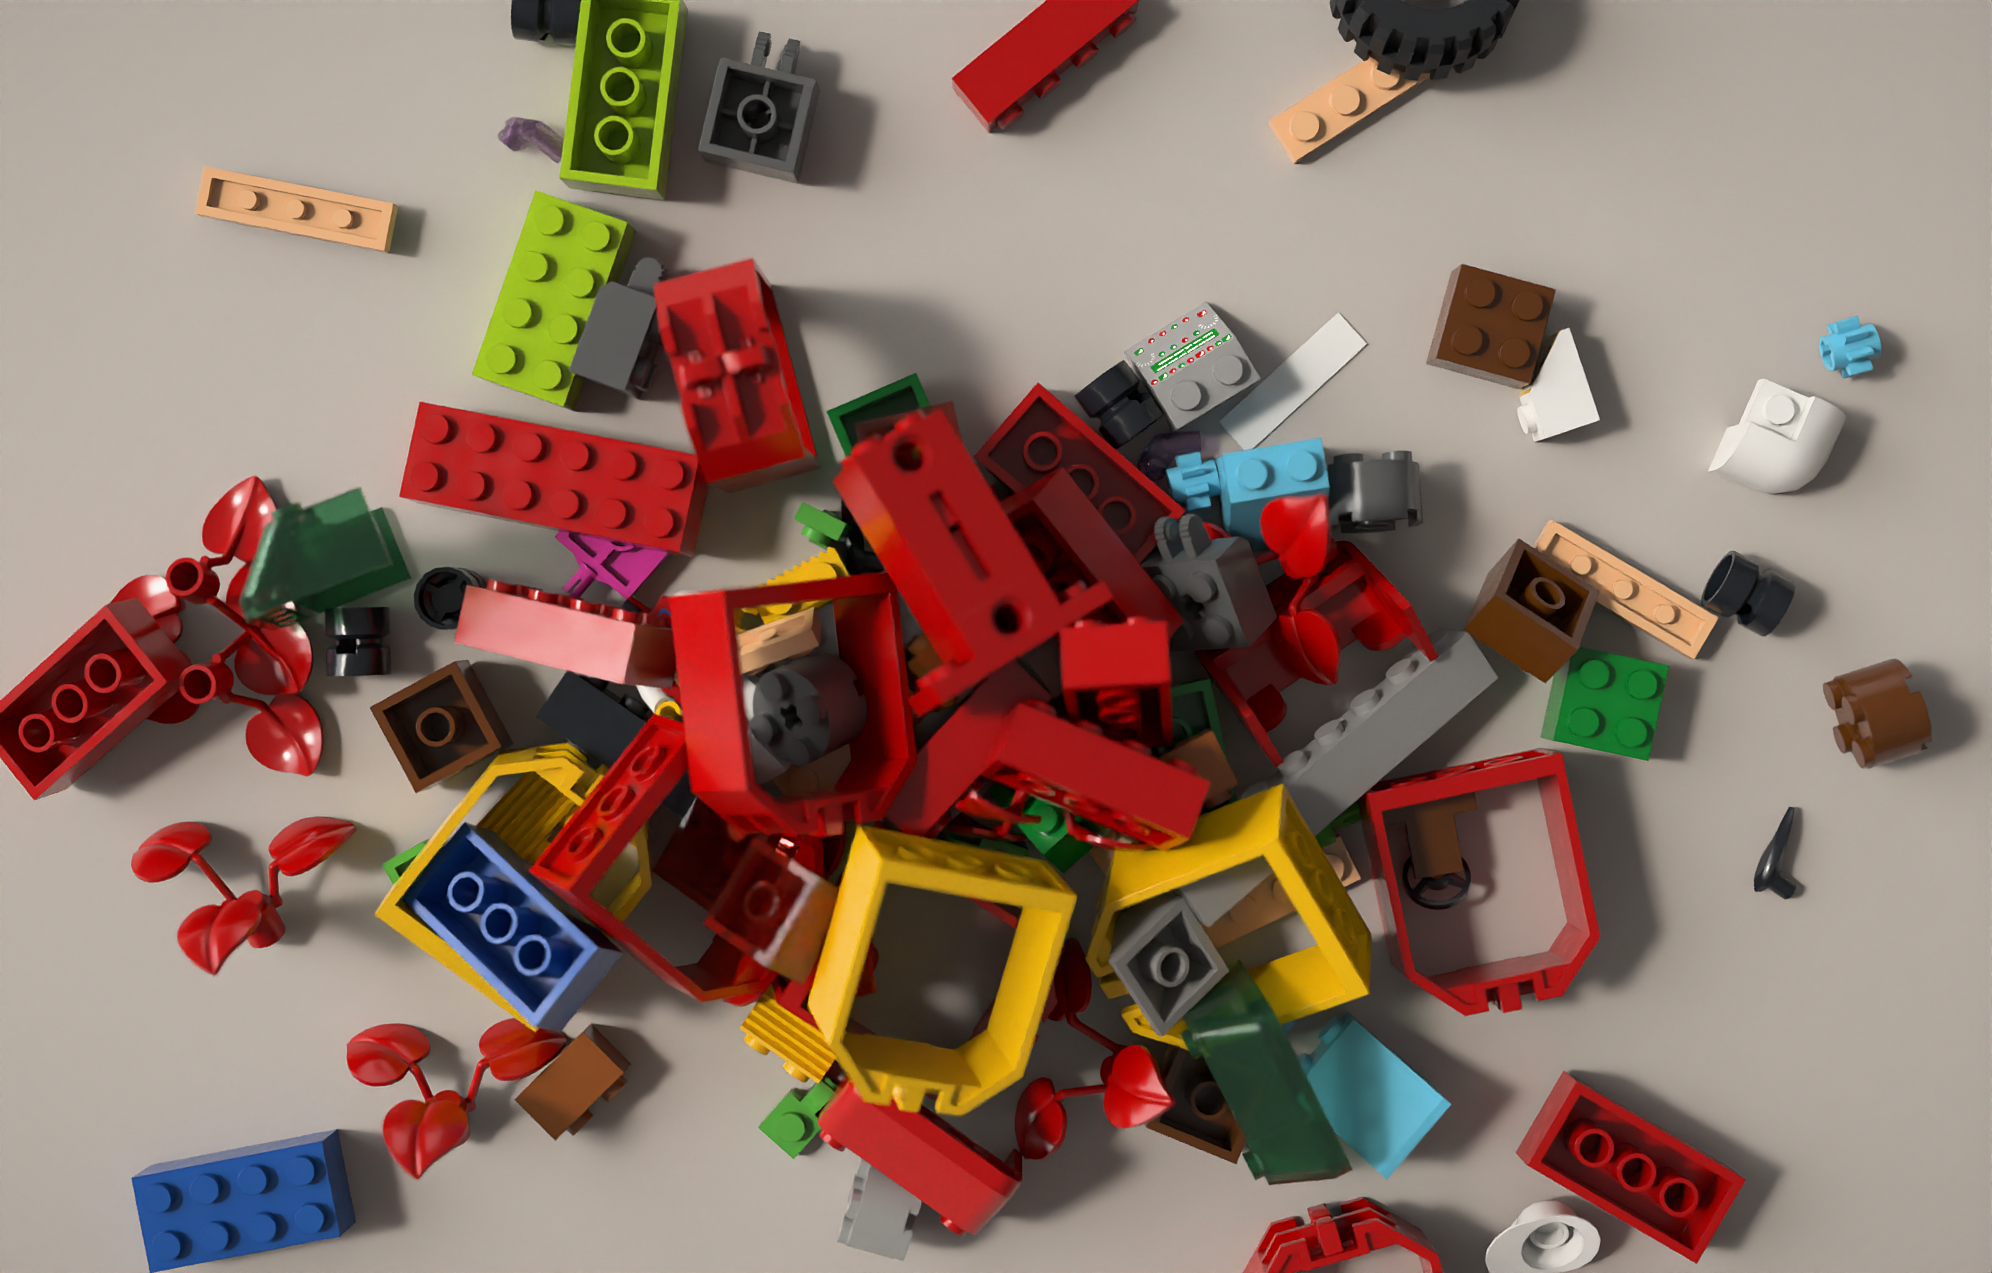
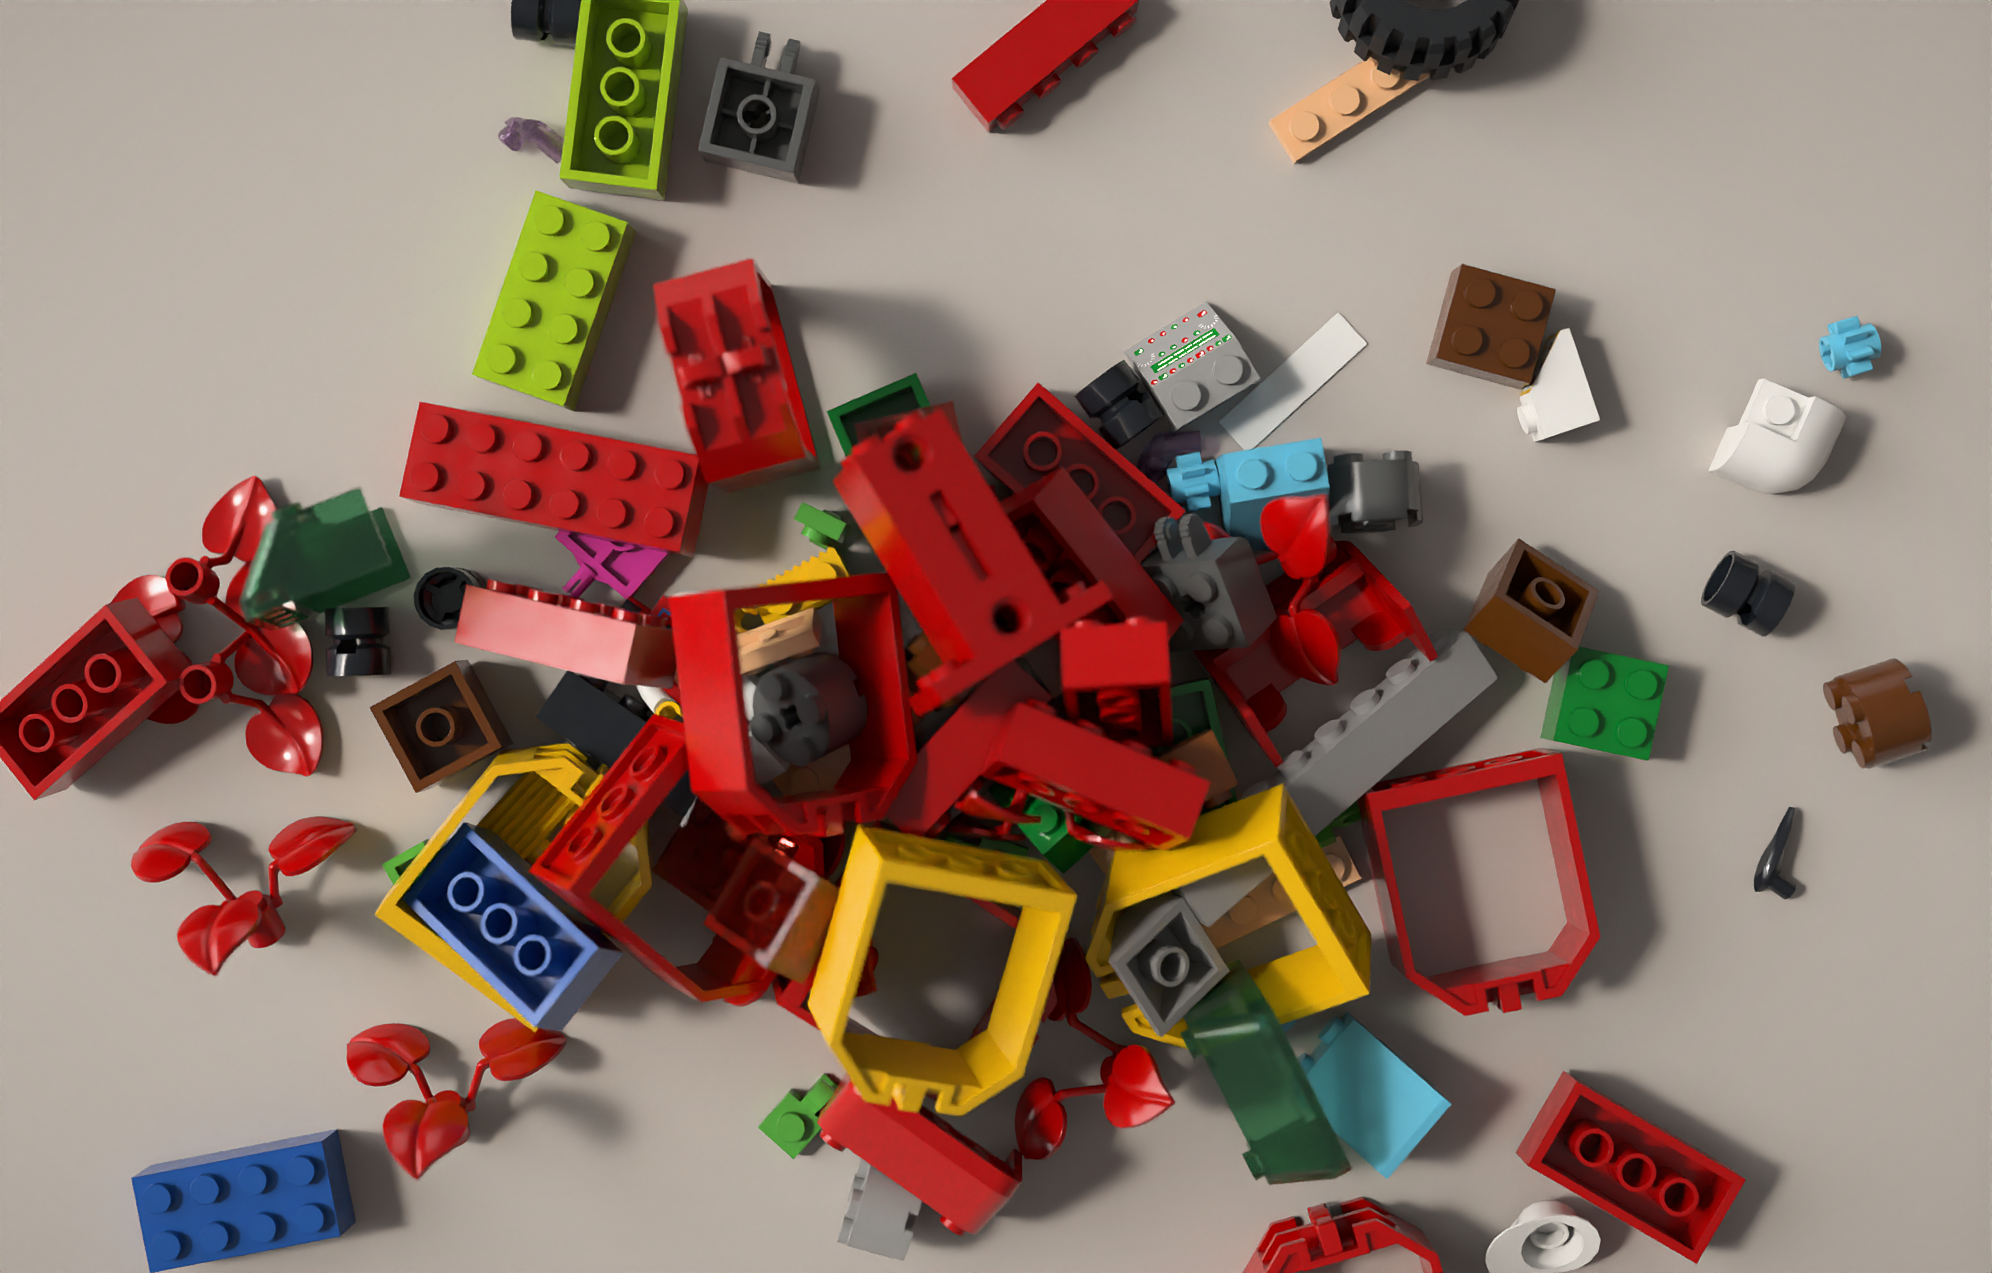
light nougat plate [195,166,398,253] -> none
dark orange brick [514,1024,631,1141] -> none
dark grey hinge [569,256,669,400] -> none
yellow brick [739,983,837,1084] -> none
black bar [841,498,886,576] -> none
reddish brown brick [1145,1044,1273,1164] -> none
reddish brown piece [1381,792,1478,910] -> none
light nougat plate [1533,520,1719,659] -> none

